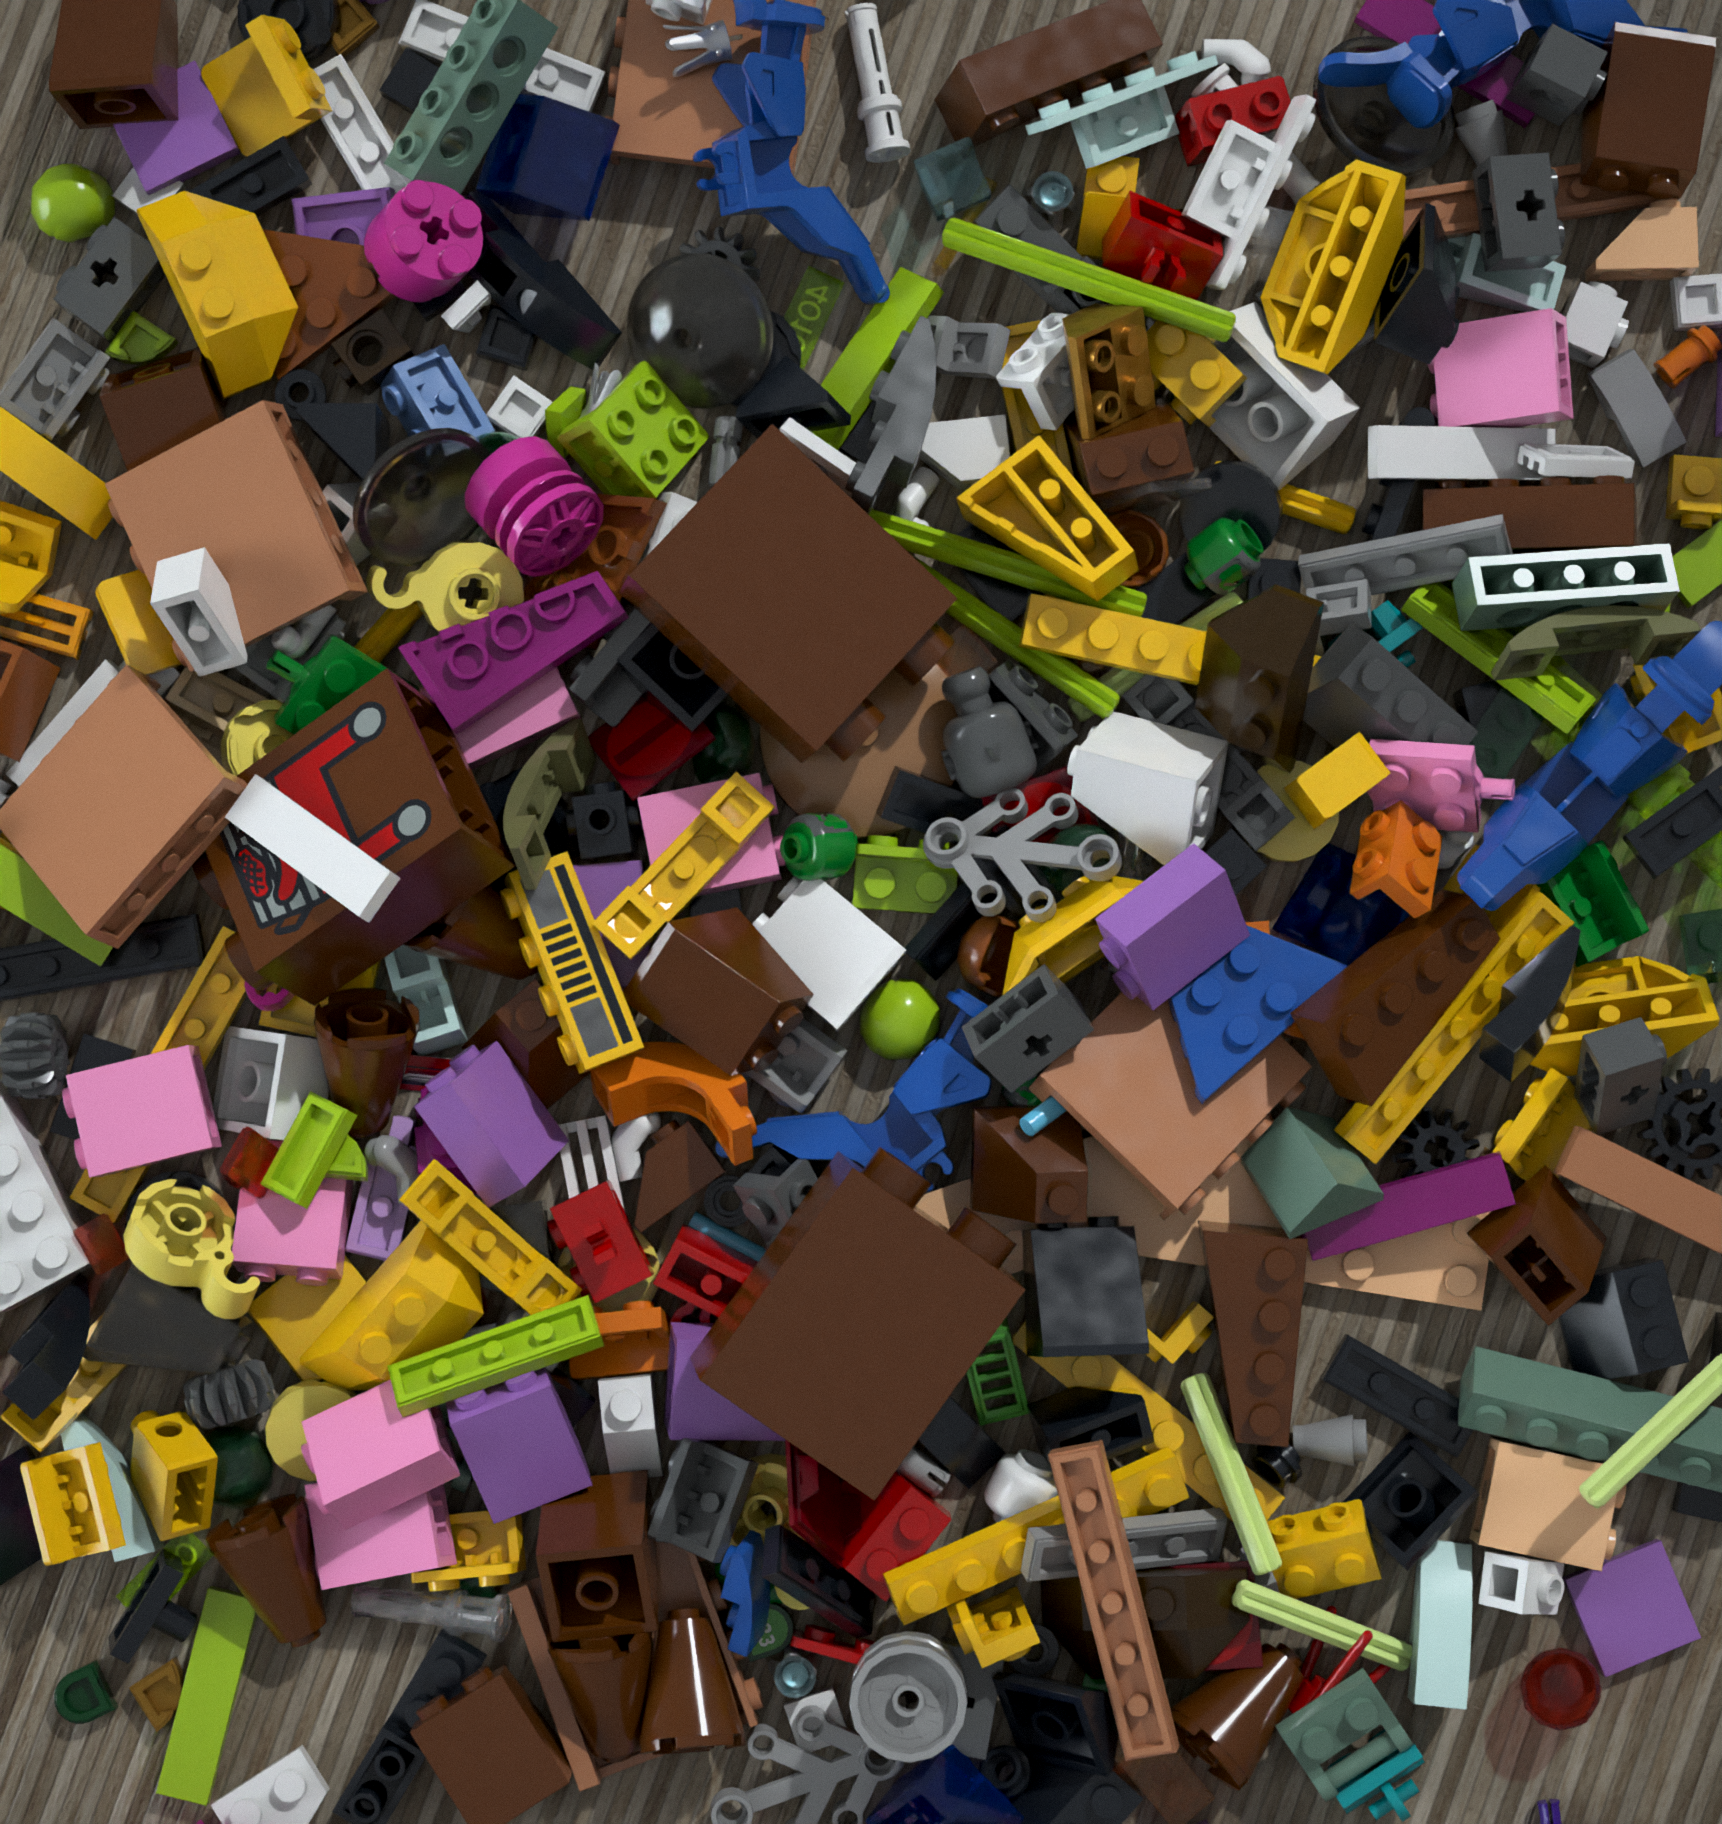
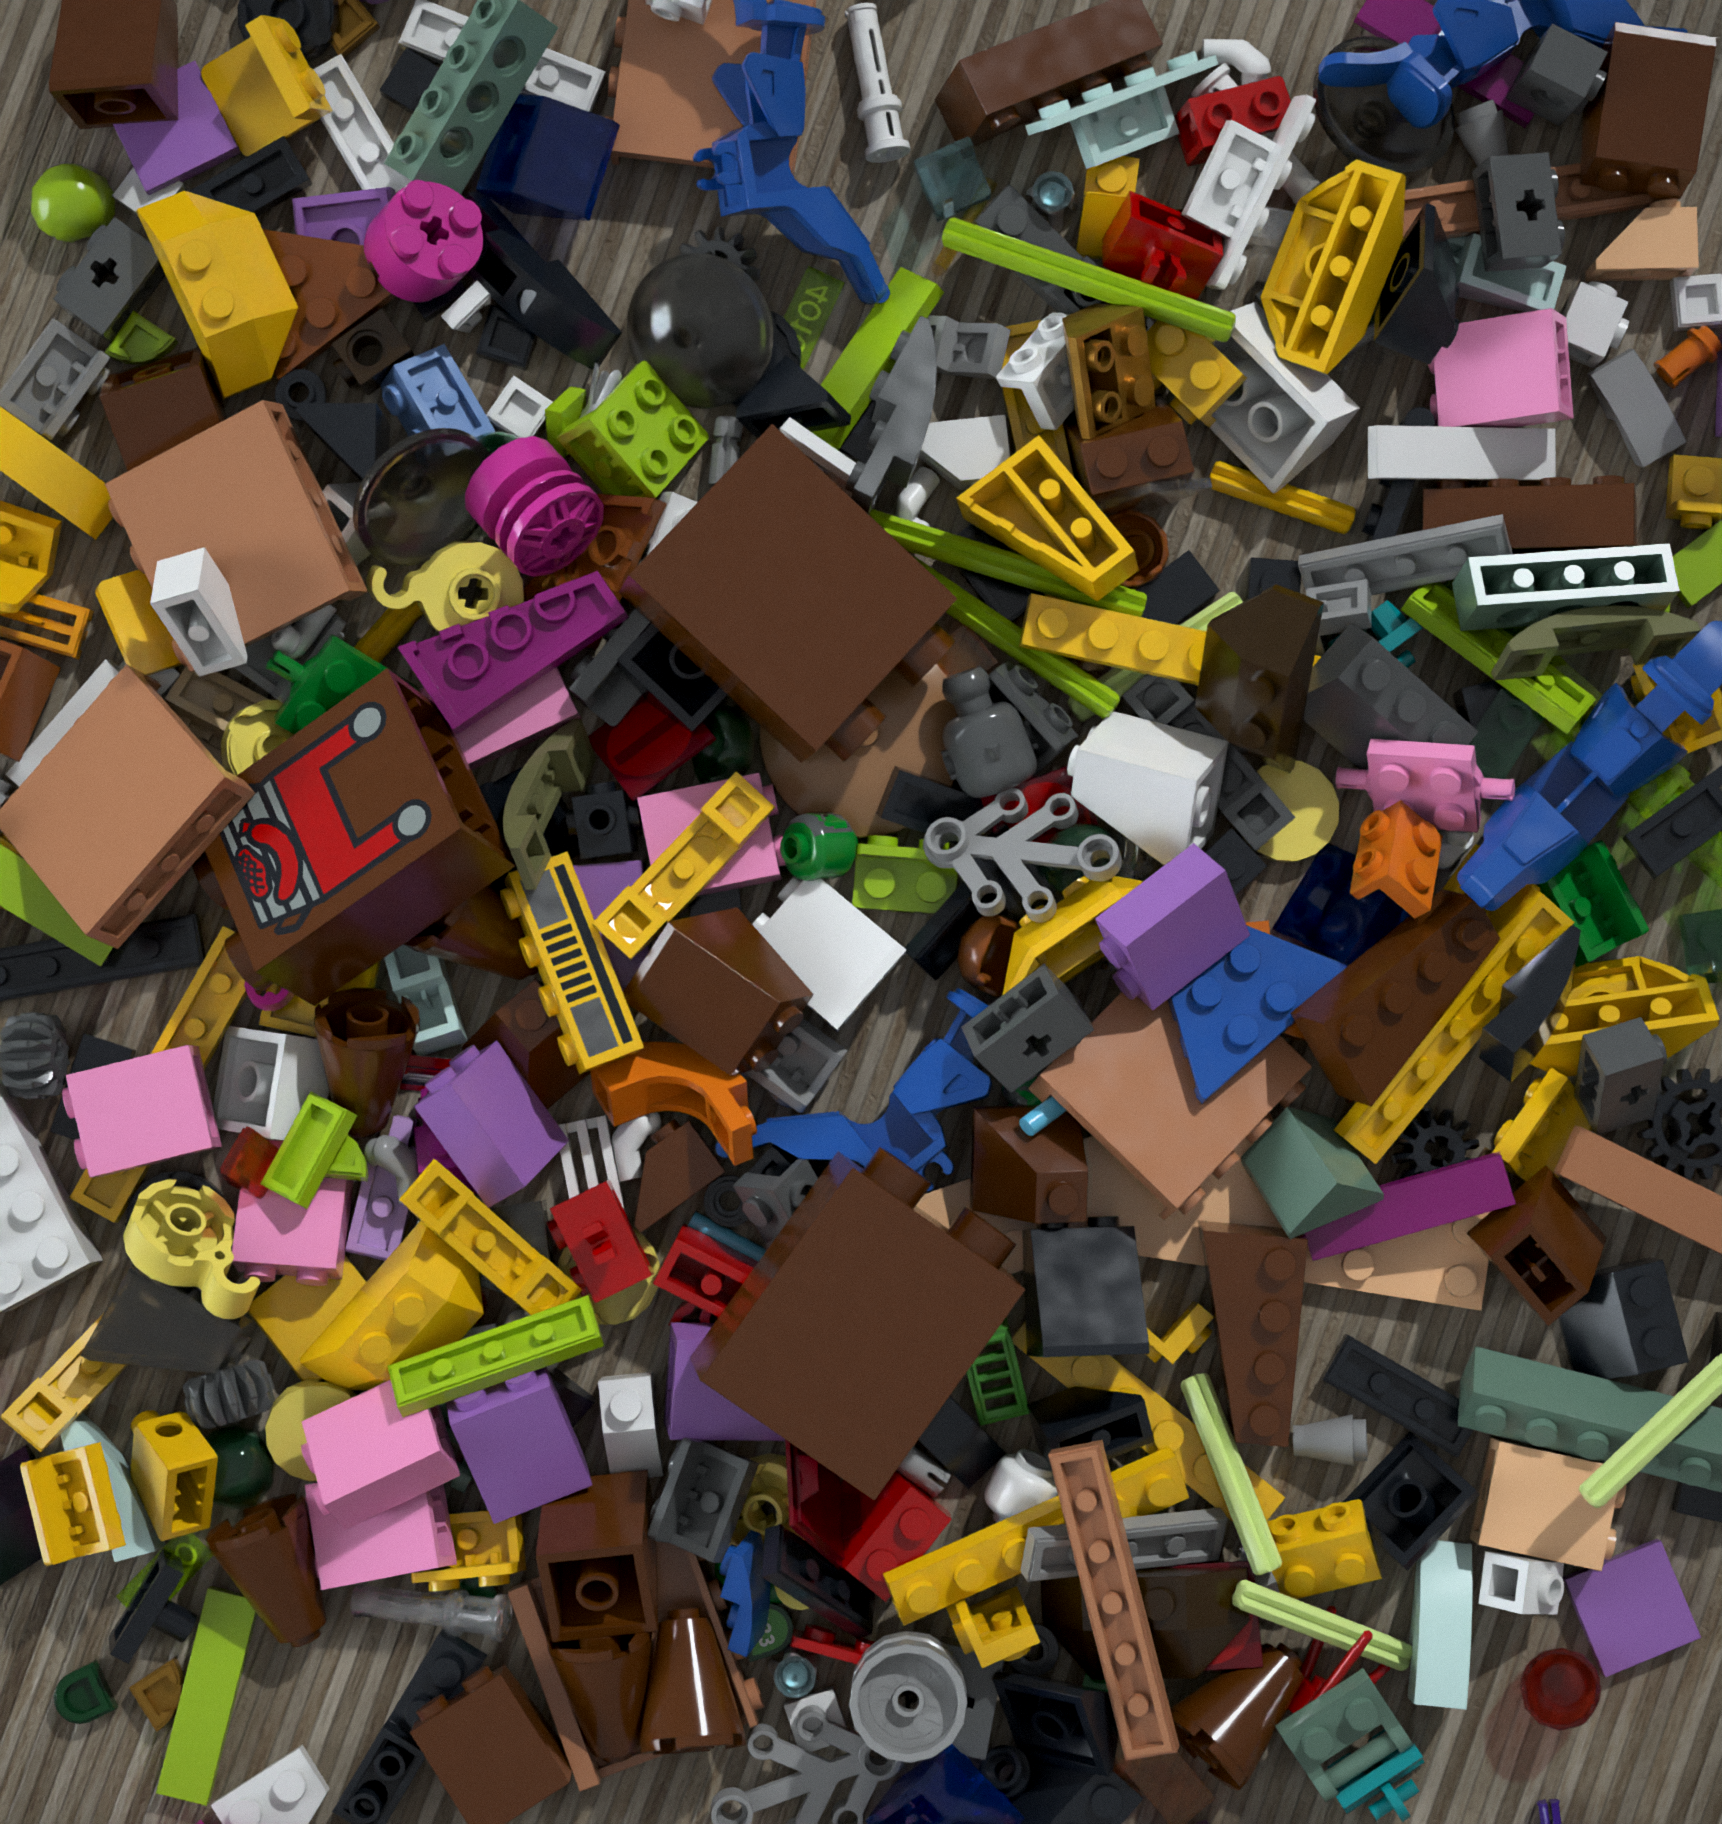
black slope [2,1272,90,1421] -> none
clear red slope [73,1213,130,1276] -> none
white tile [225,774,400,923] -> none
orange bracket [569,1301,670,1380] -> none
flat silver piece [663,19,743,77] -> none
lime hair [860,978,940,1060] -> none
black tile [1179,460,1283,550] -> none
green head [1184,517,1264,595] -> none
black plate [1252,1444,1302,1488] -> none
yellow slope [1283,731,1391,829] -> none
white tile [1517,443,1635,478] -> none

